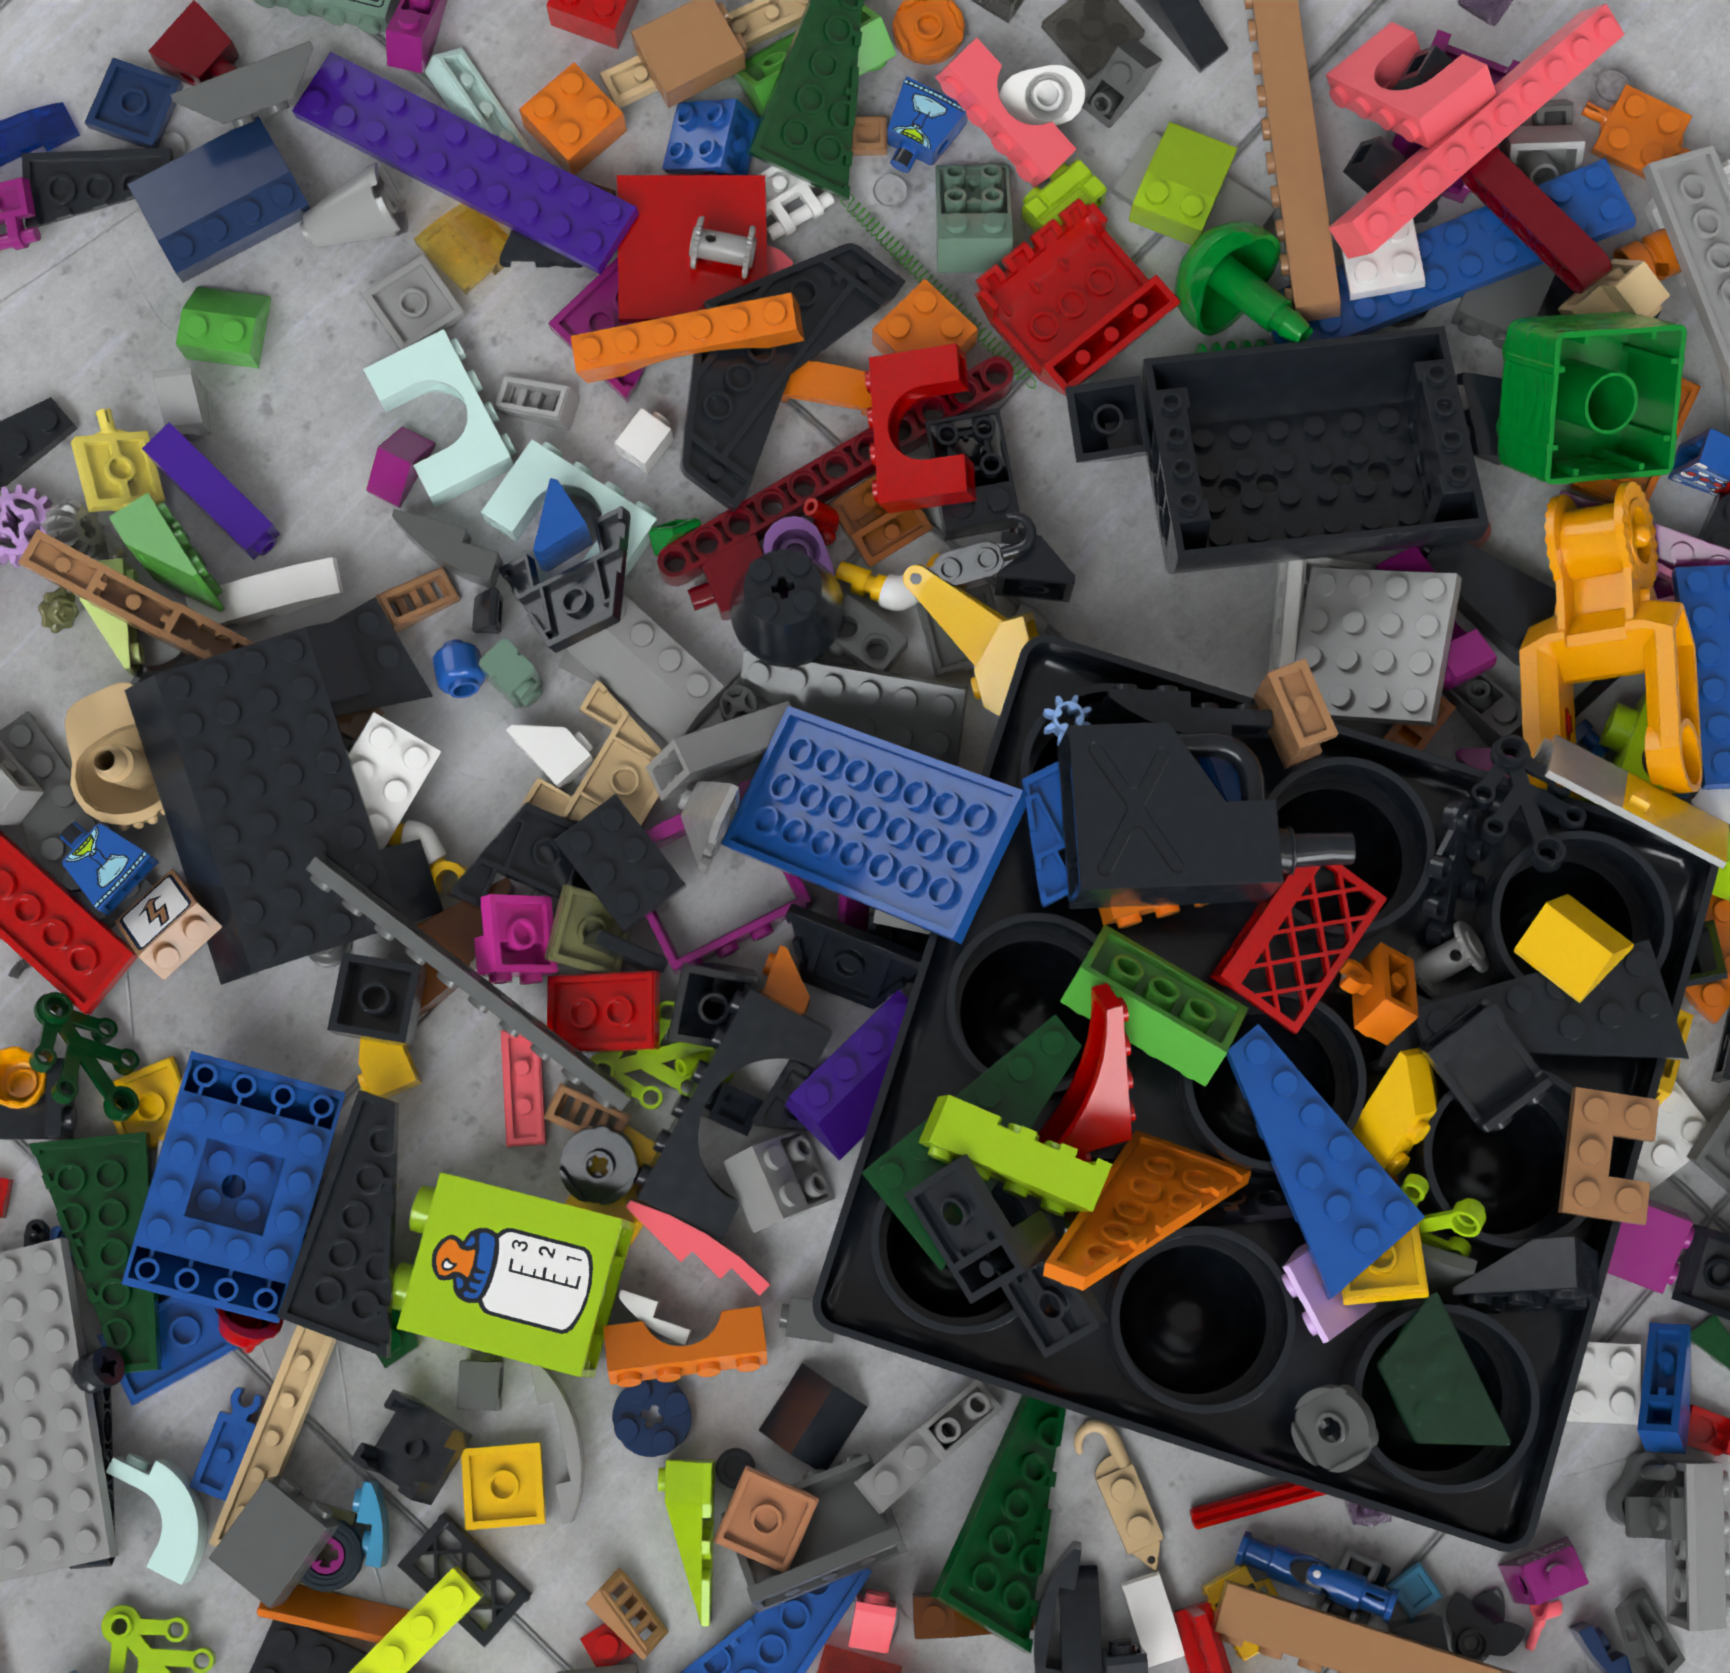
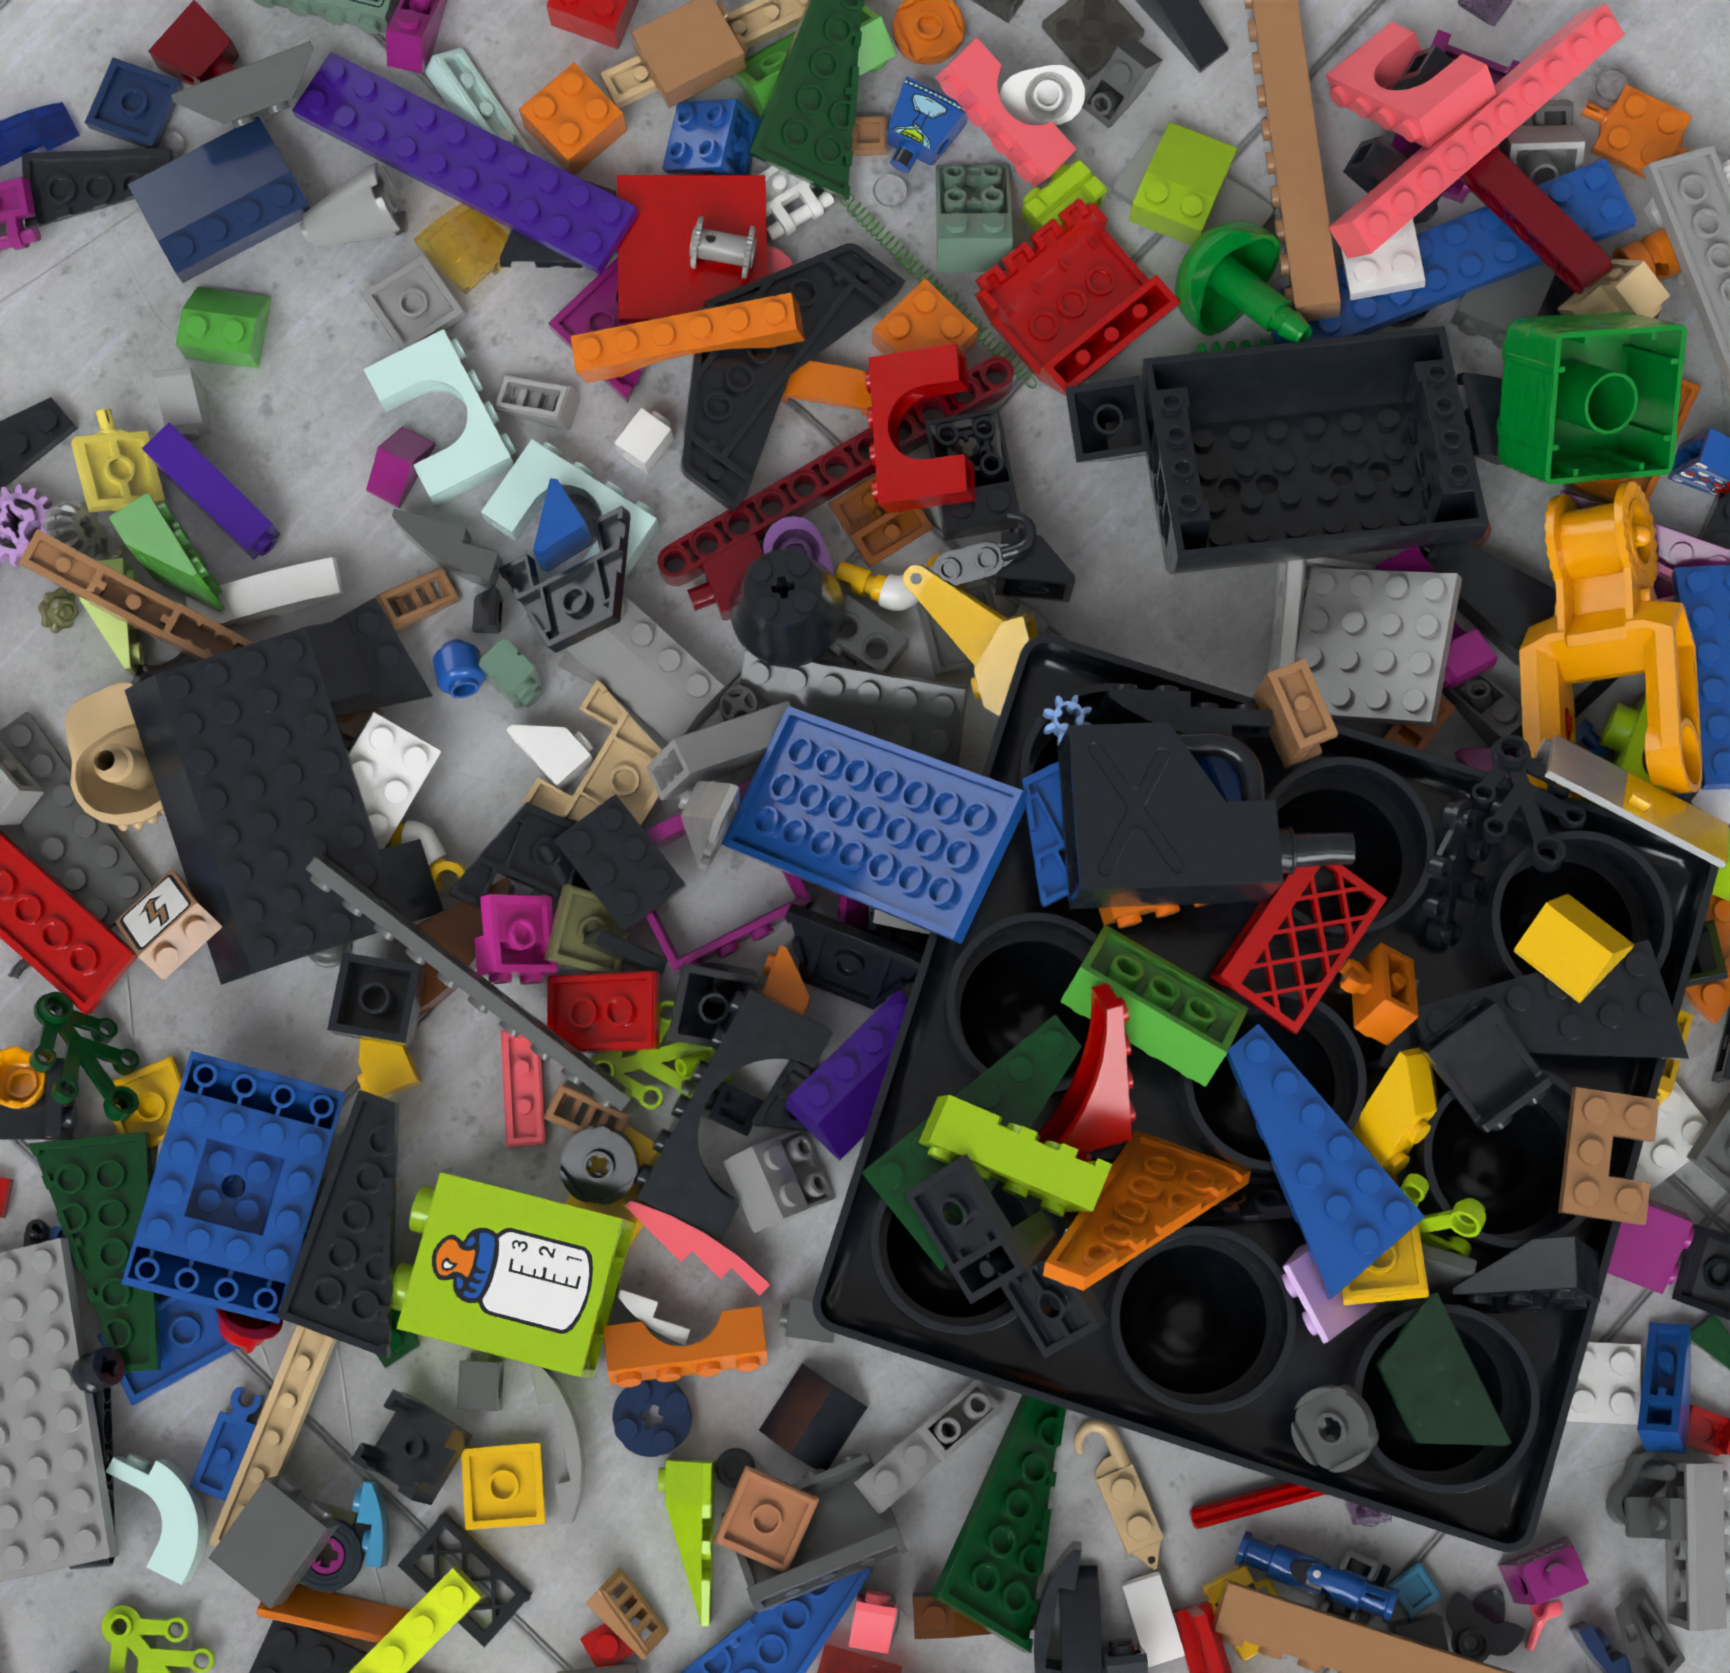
blue torso [60,821,159,916] -> none
green slope [649,518,701,556] -> none
red arm [803,498,839,546] -> none
light grey hose [1406,921,1489,998] -> none

